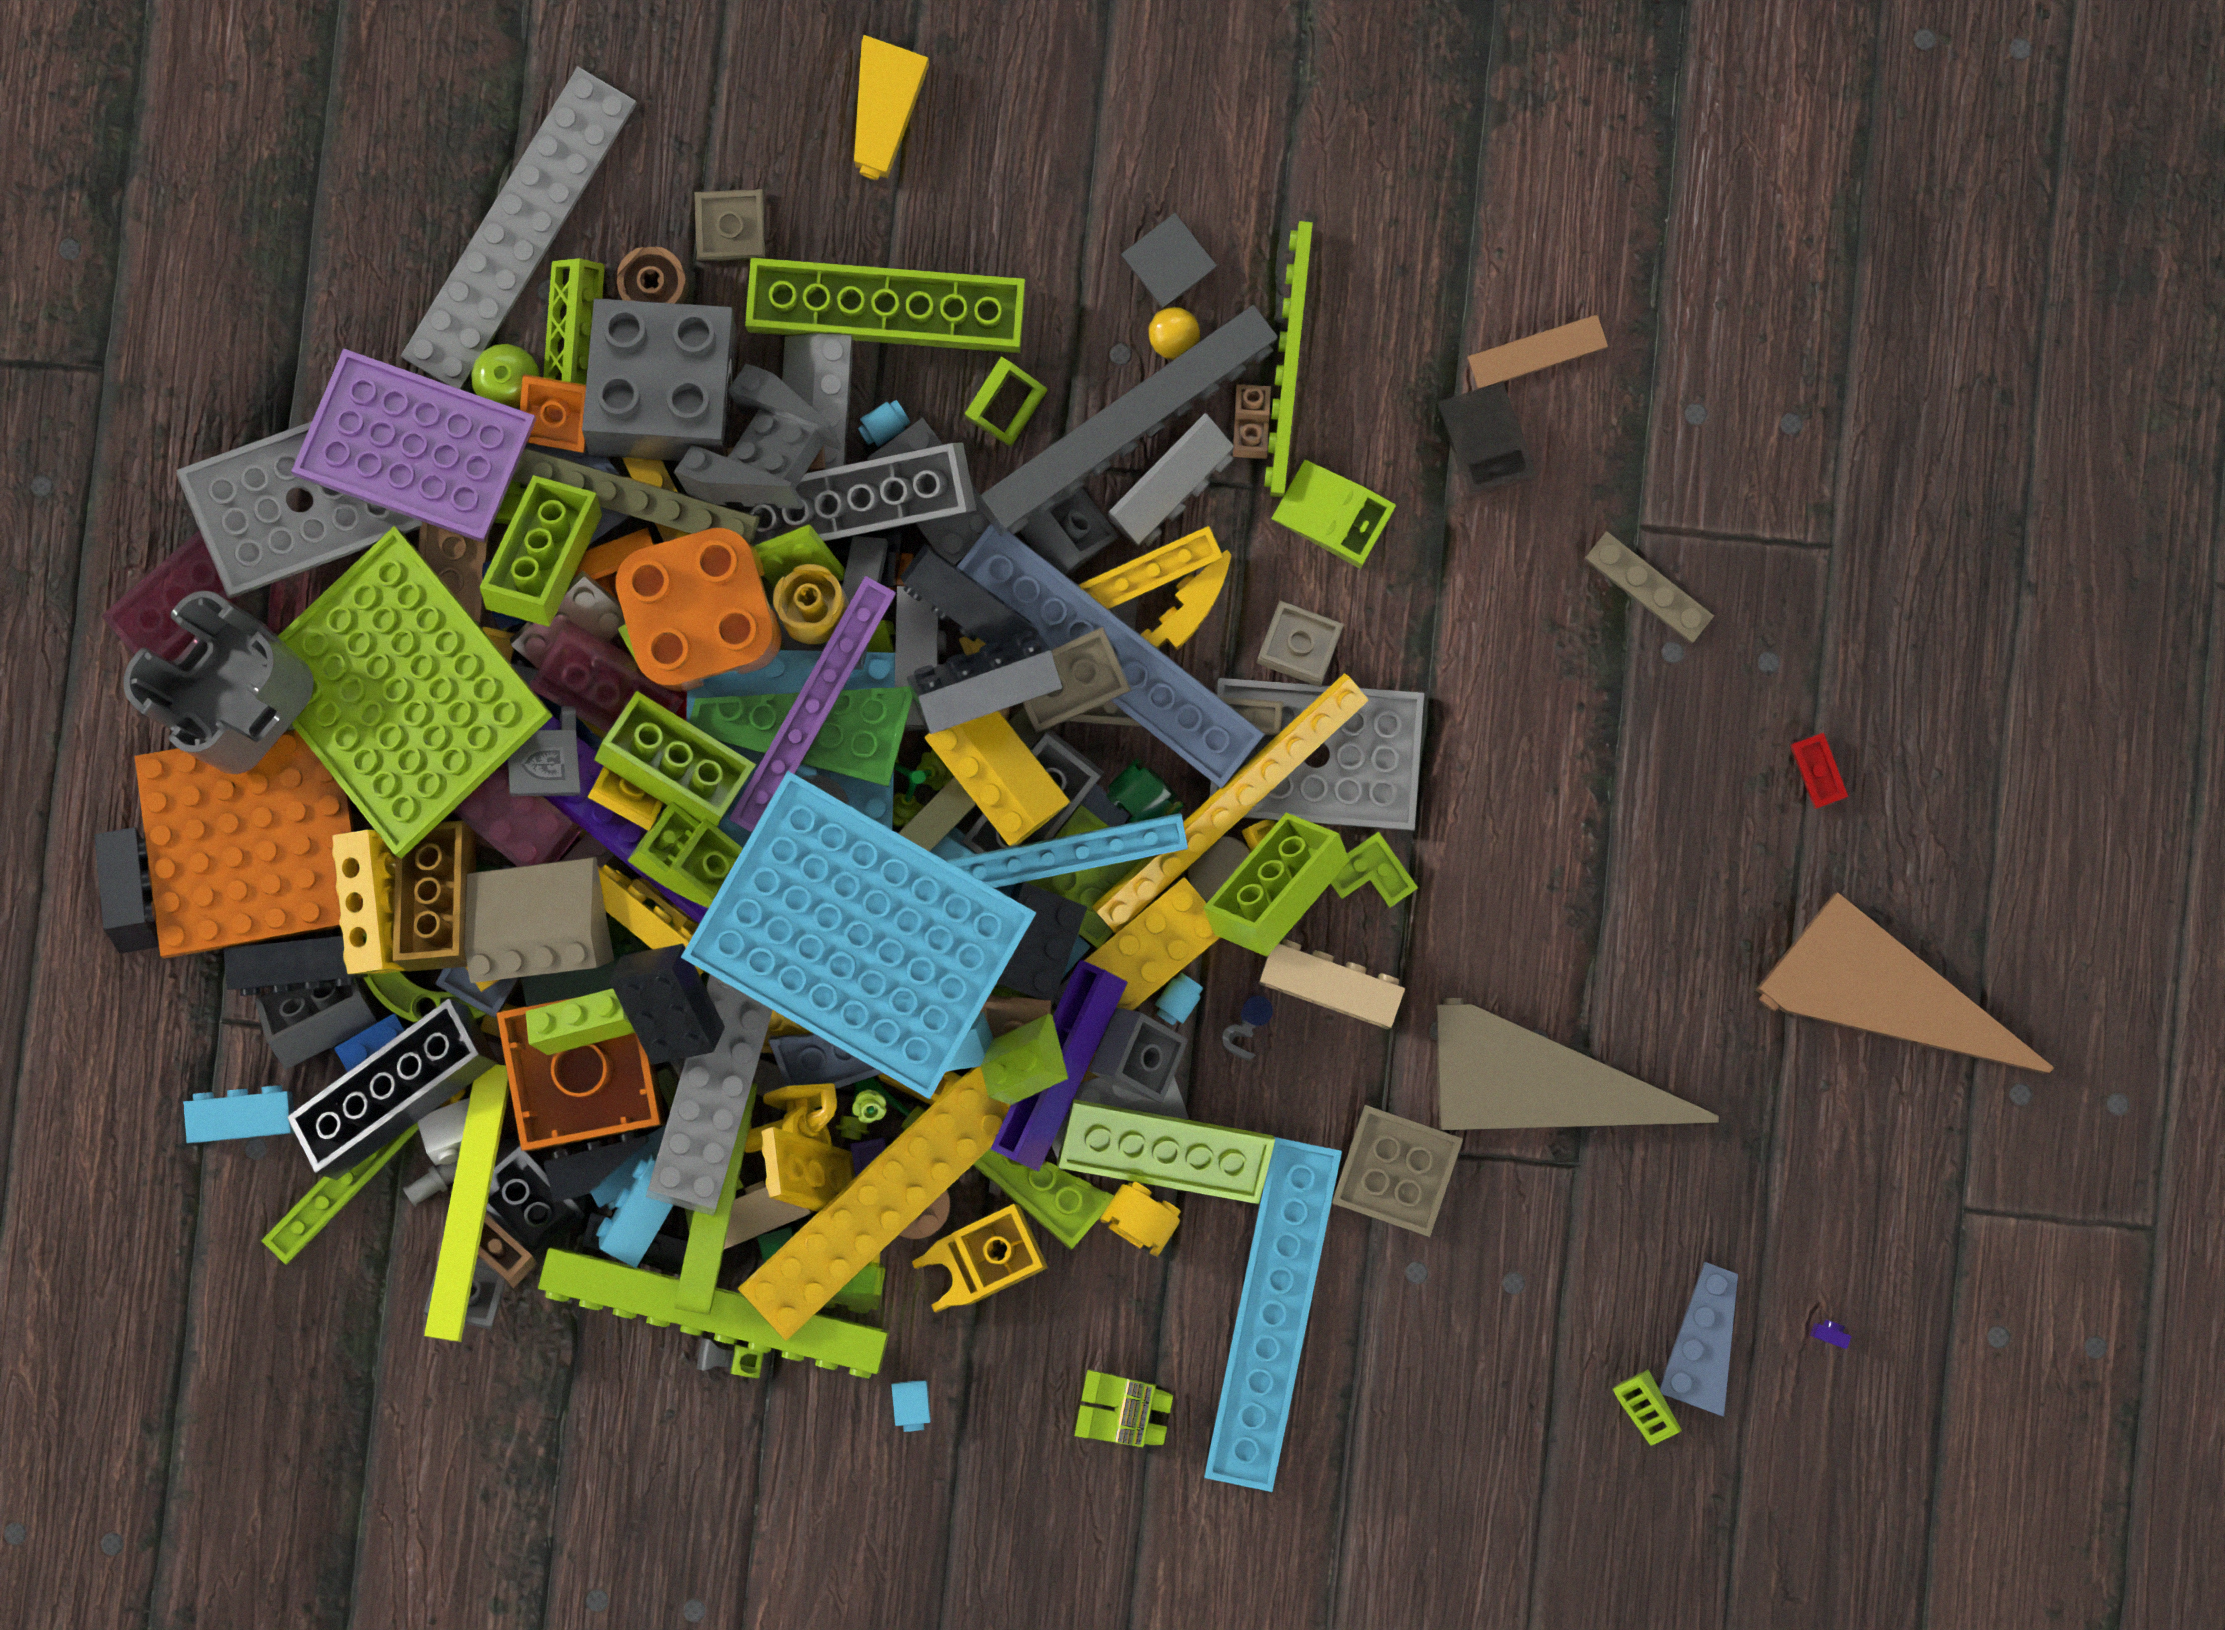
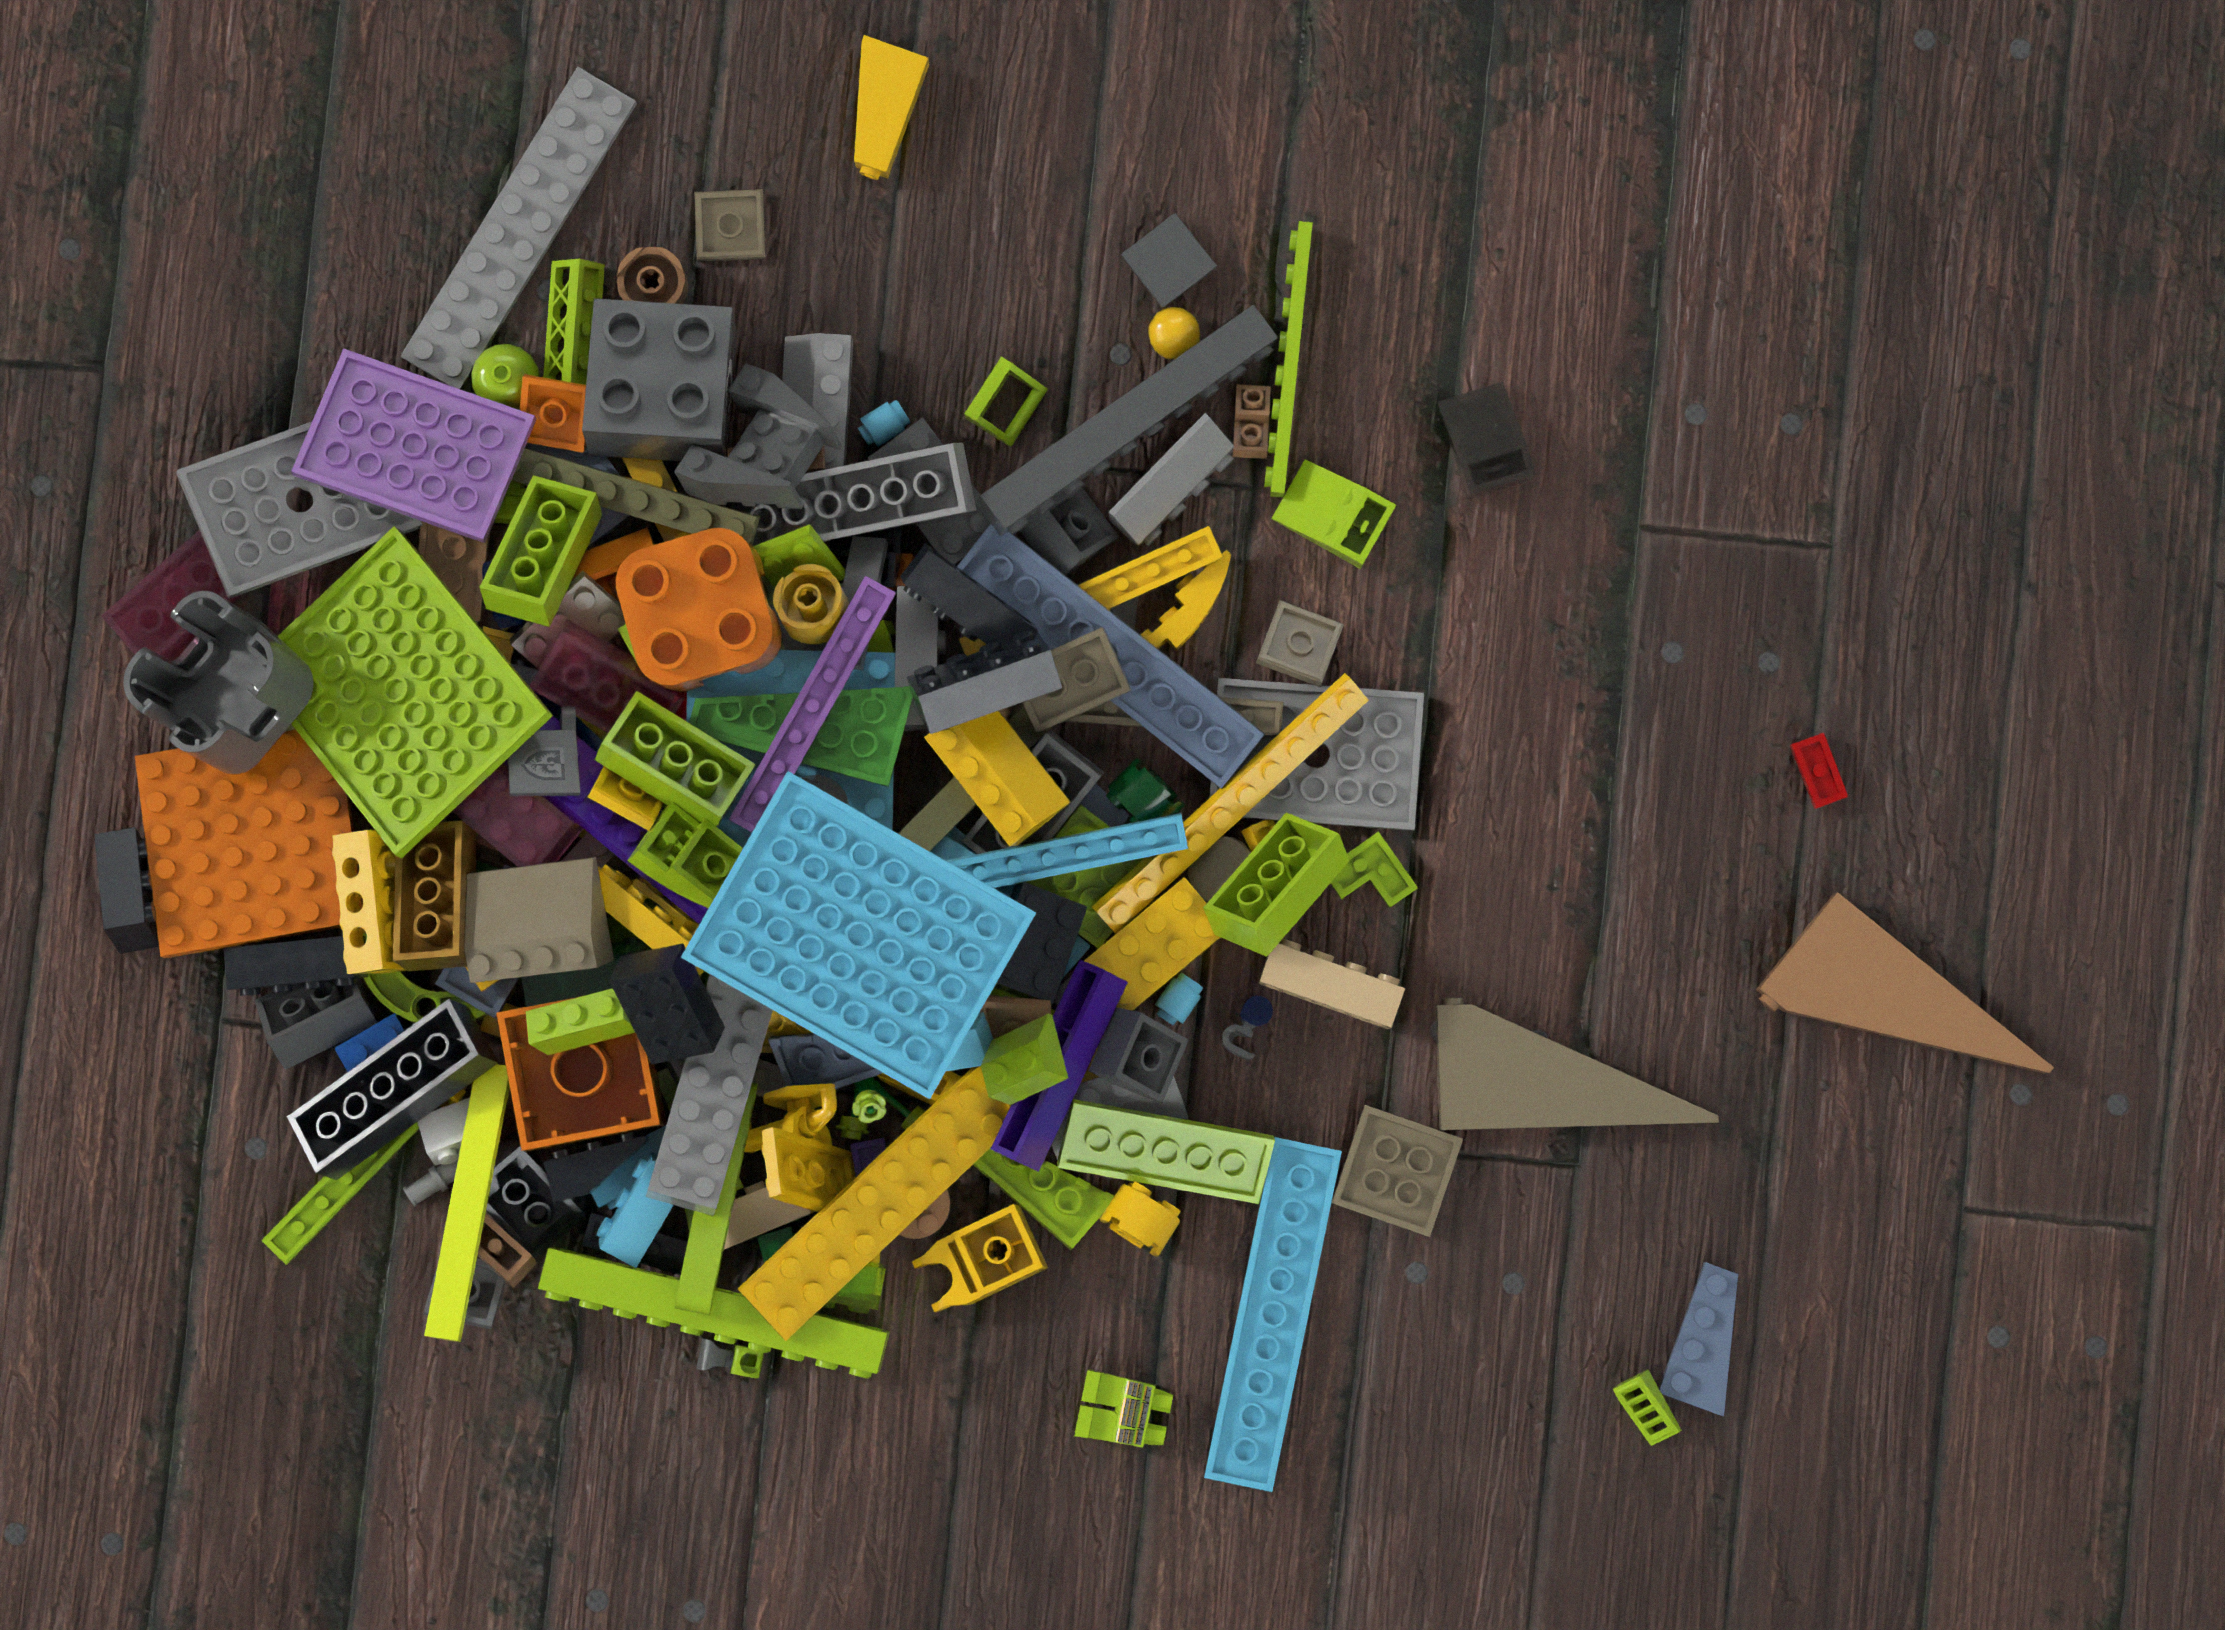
medium azure brick [183,1085,295,1143] -> none
lime brick [745,258,1026,353] -> none
medium azure brick [891,1380,931,1432] -> none
lime plant [893,747,953,827] -> none
medium nougat tile [1467,315,1608,390] -> none
dark tan plate [1584,531,1714,644] -> none
dark purple plate [1810,1319,1851,1349] -> none

